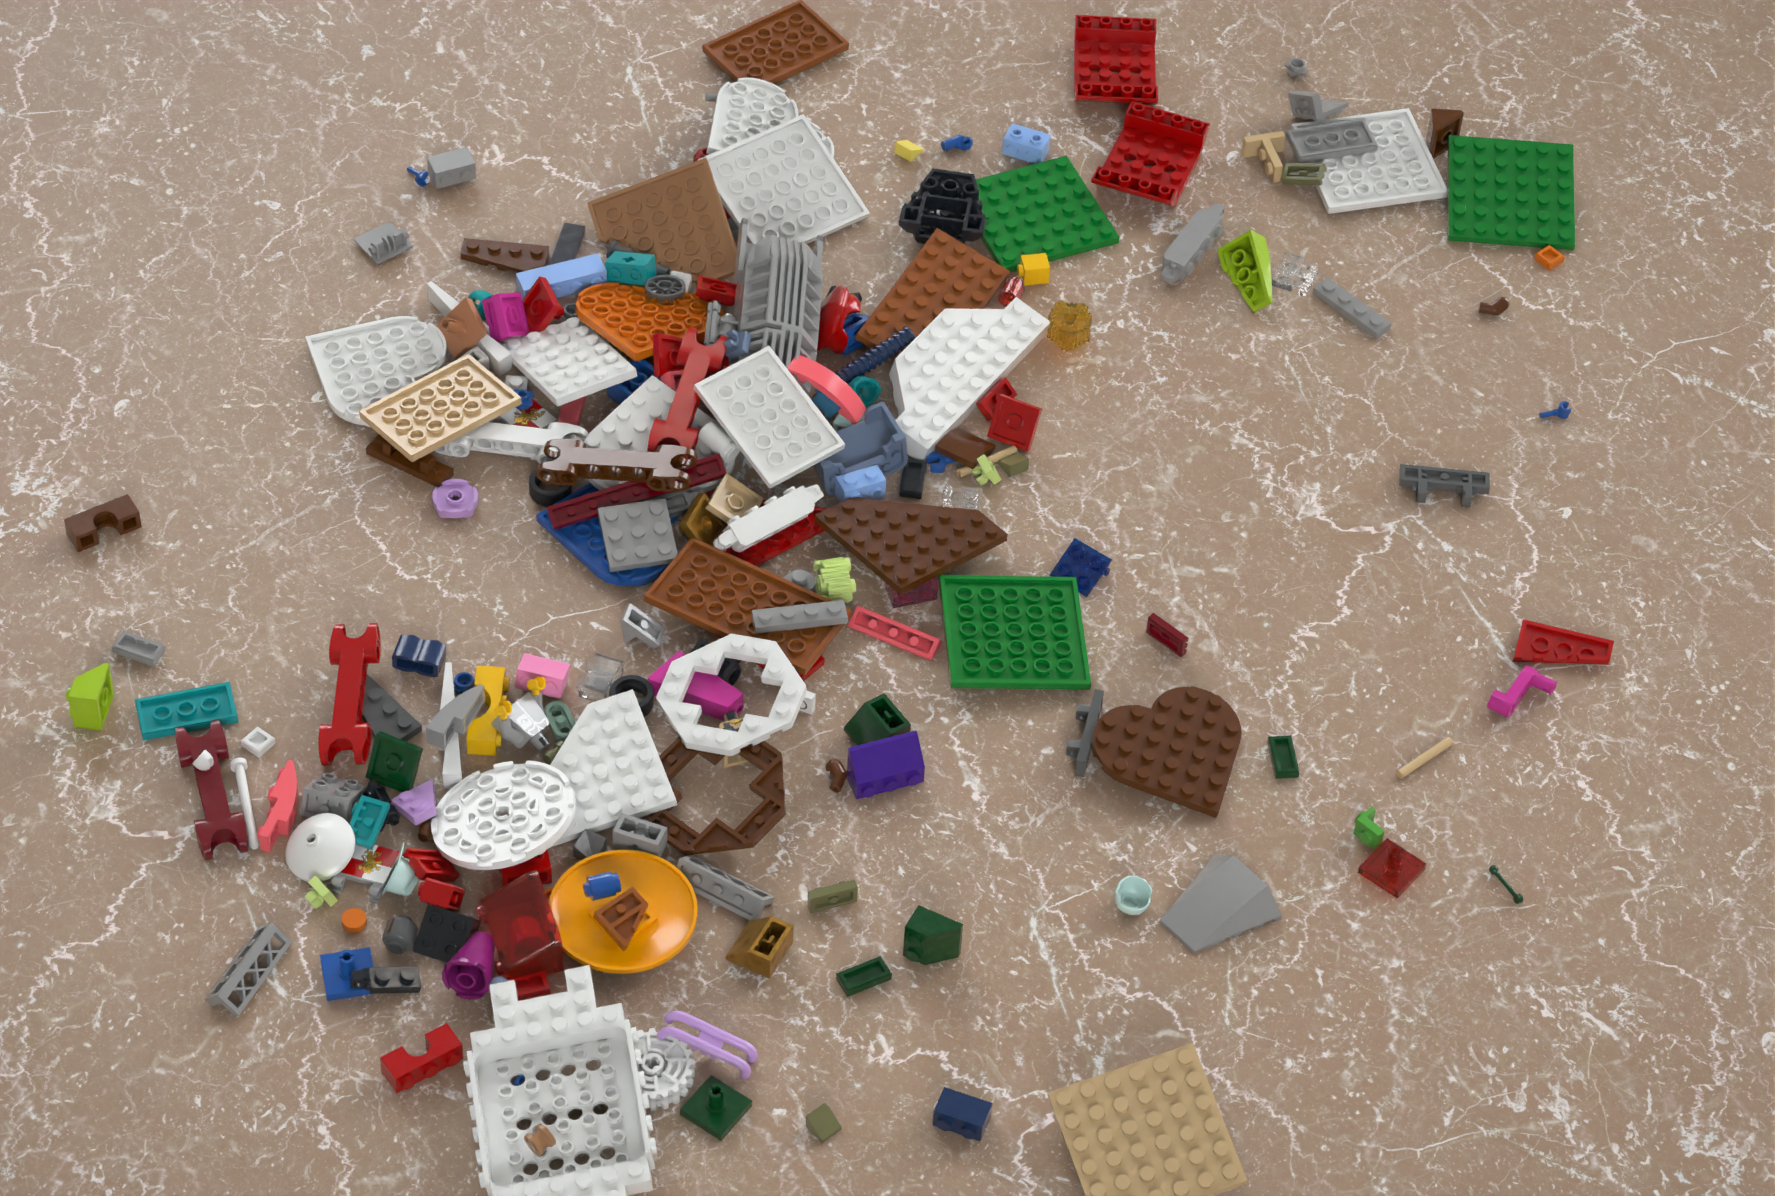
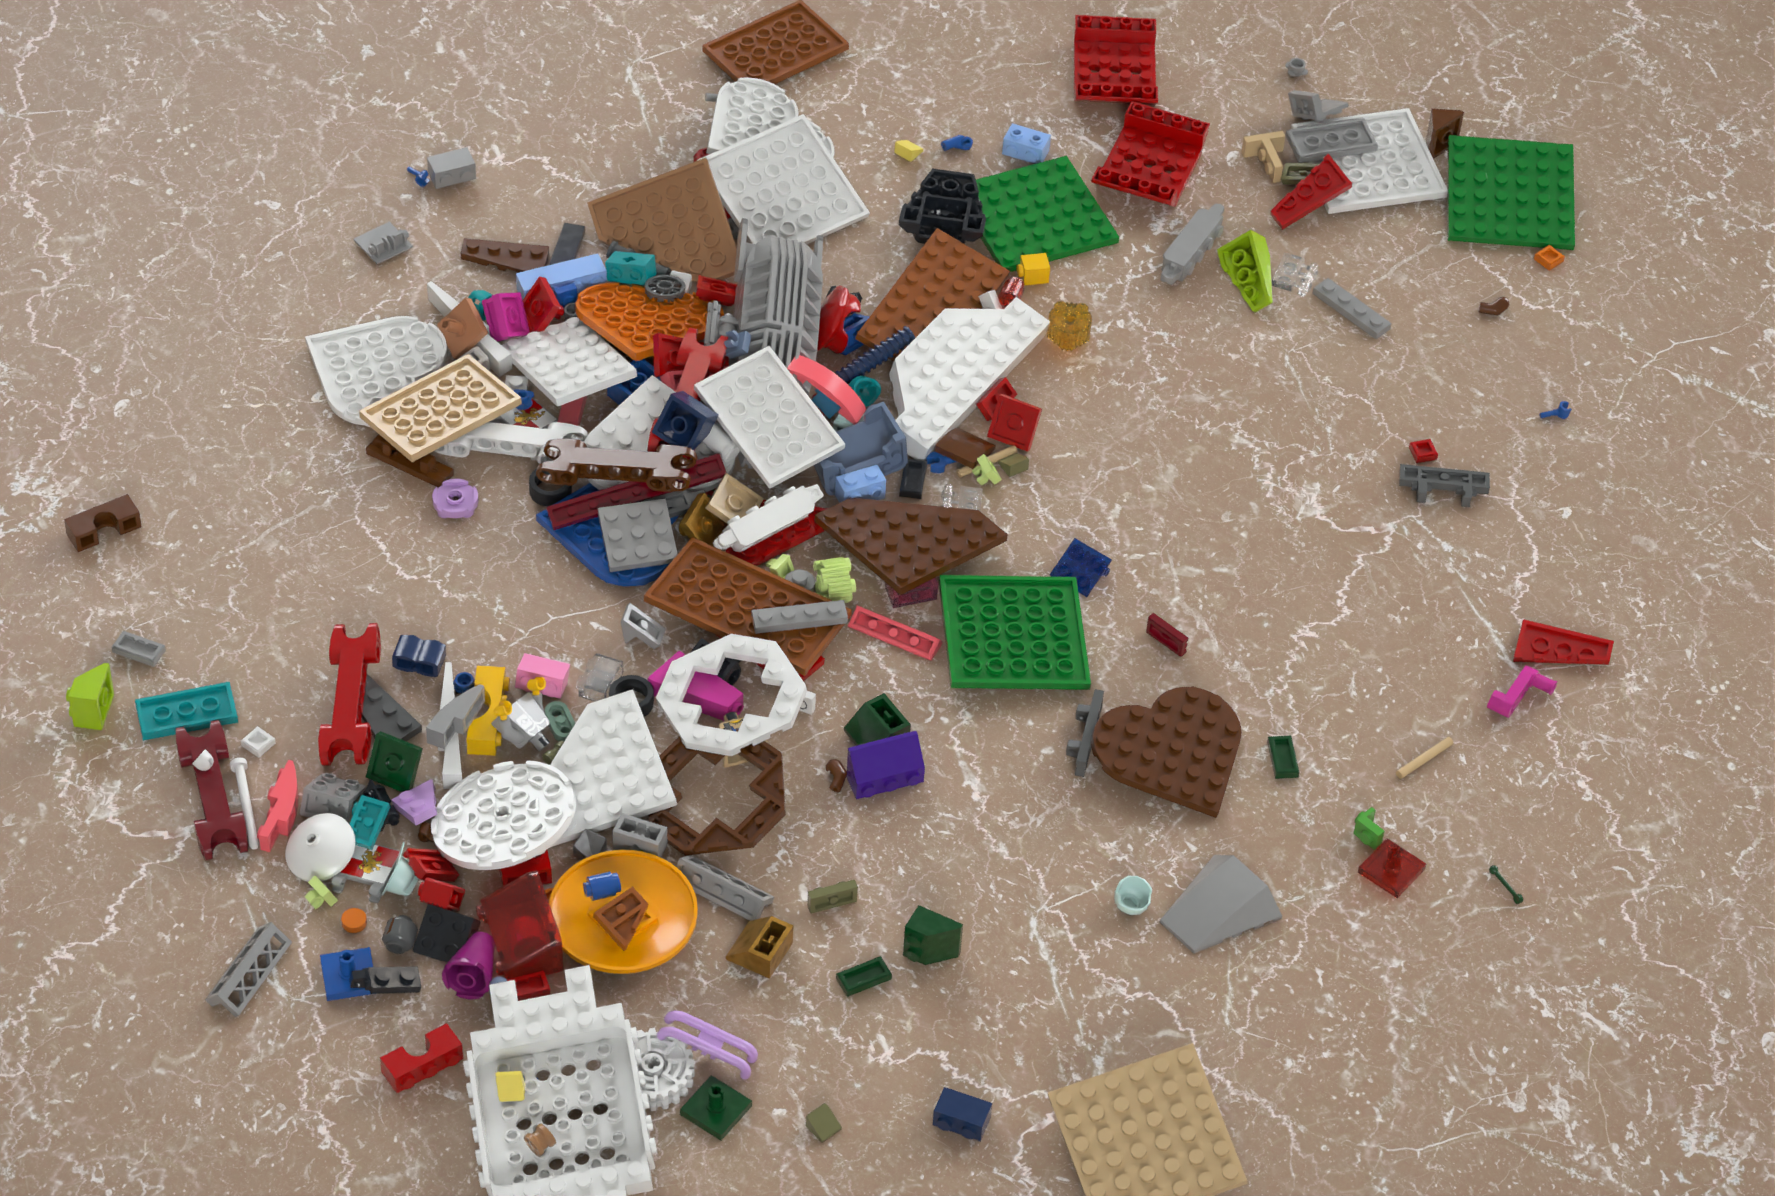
none -> light yellow slope [496,1071,525,1102]
none -> blue plate [554,283,578,308]
none -> dark blue slope [652,391,719,450]
none -> yellowish green tile [765,554,794,579]
none -> white slope [978,290,1002,309]
none -> red wing [1270,153,1352,230]
none -> red tile [1409,439,1438,463]

